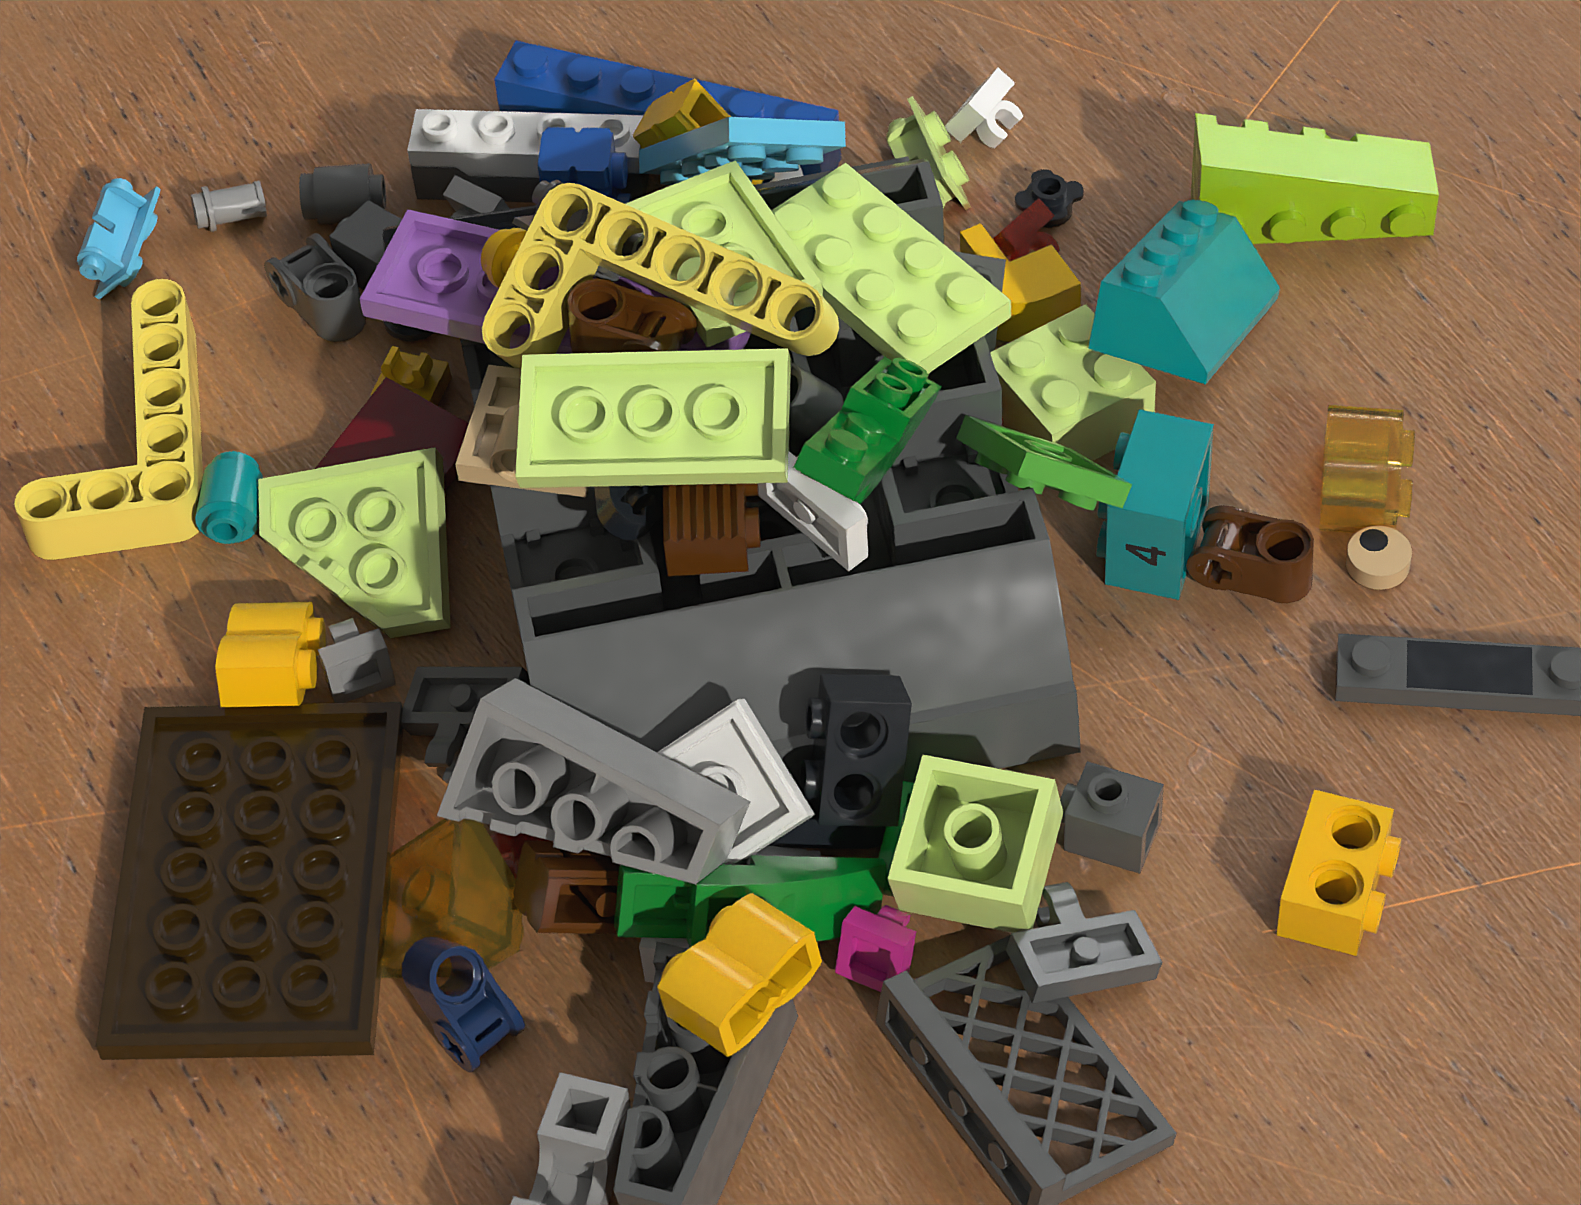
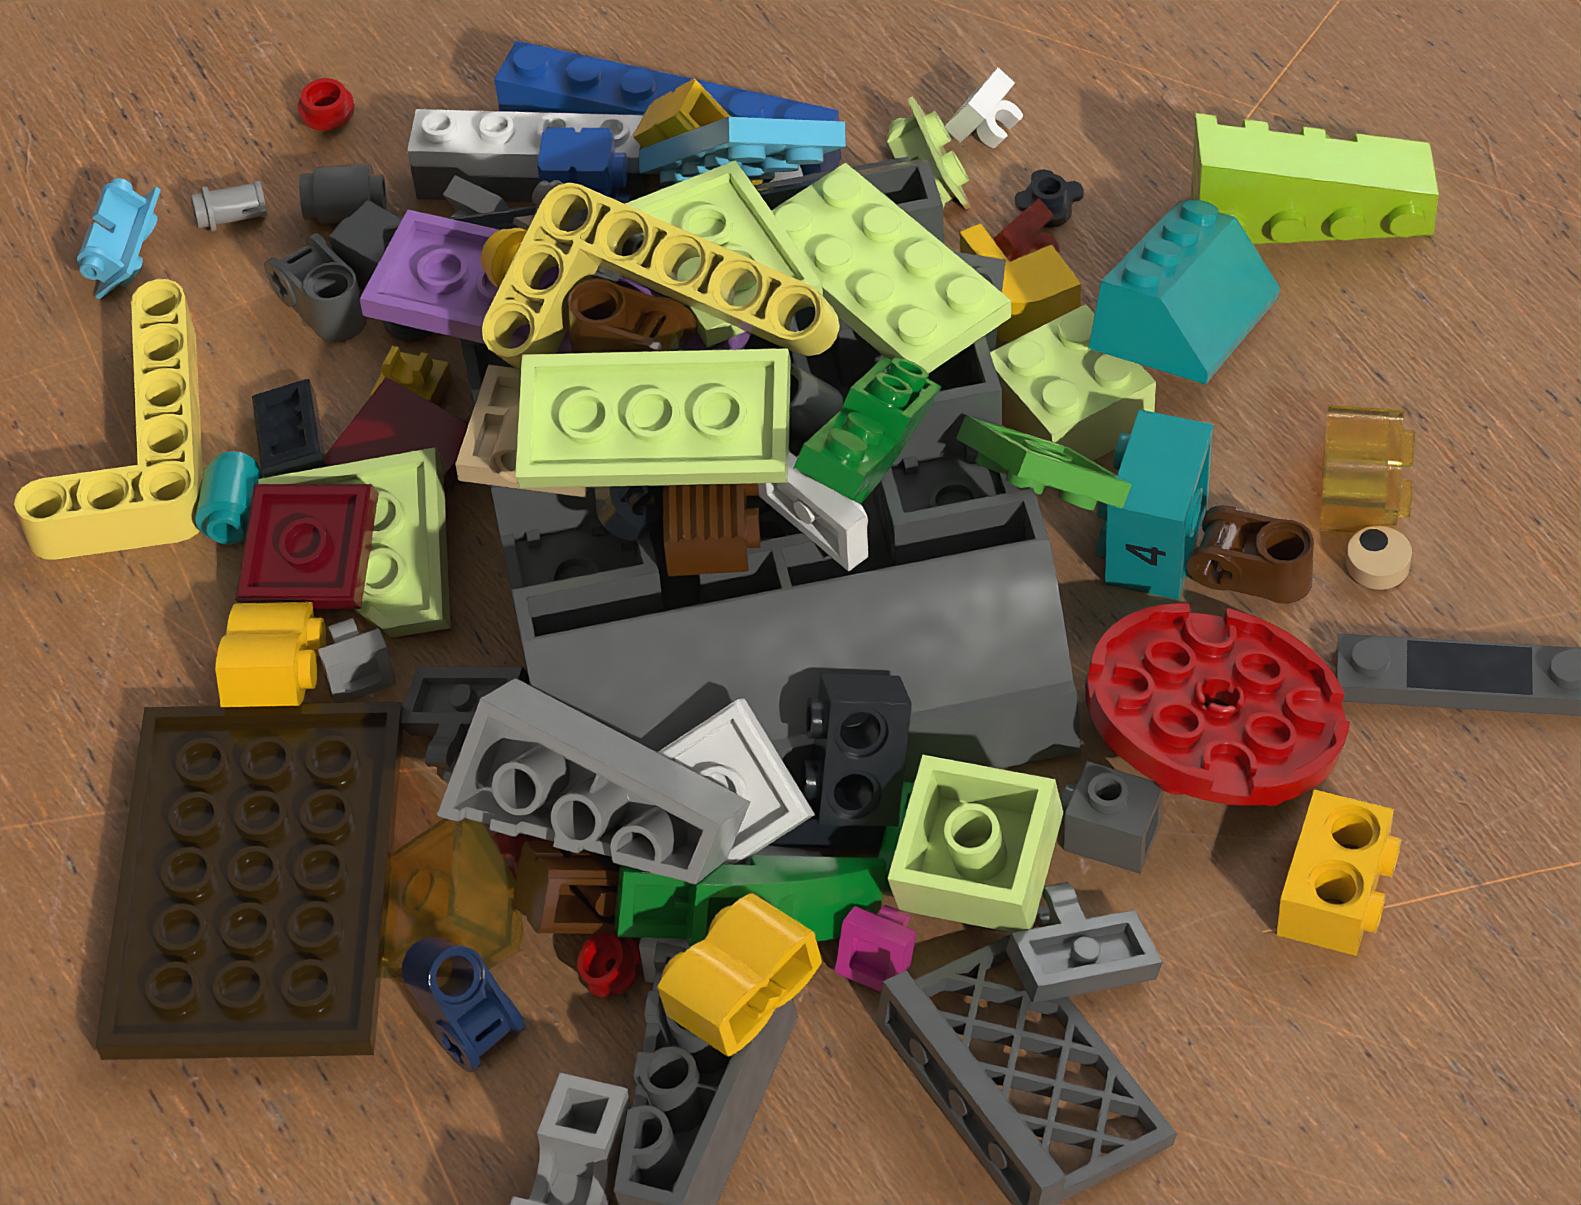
none -> dark red tile [235,484,379,609]
none -> black plate [252,379,327,478]
none -> red plate [297,78,355,131]
none -> red plate [577,934,641,998]
none -> red plate [1085,603,1350,806]

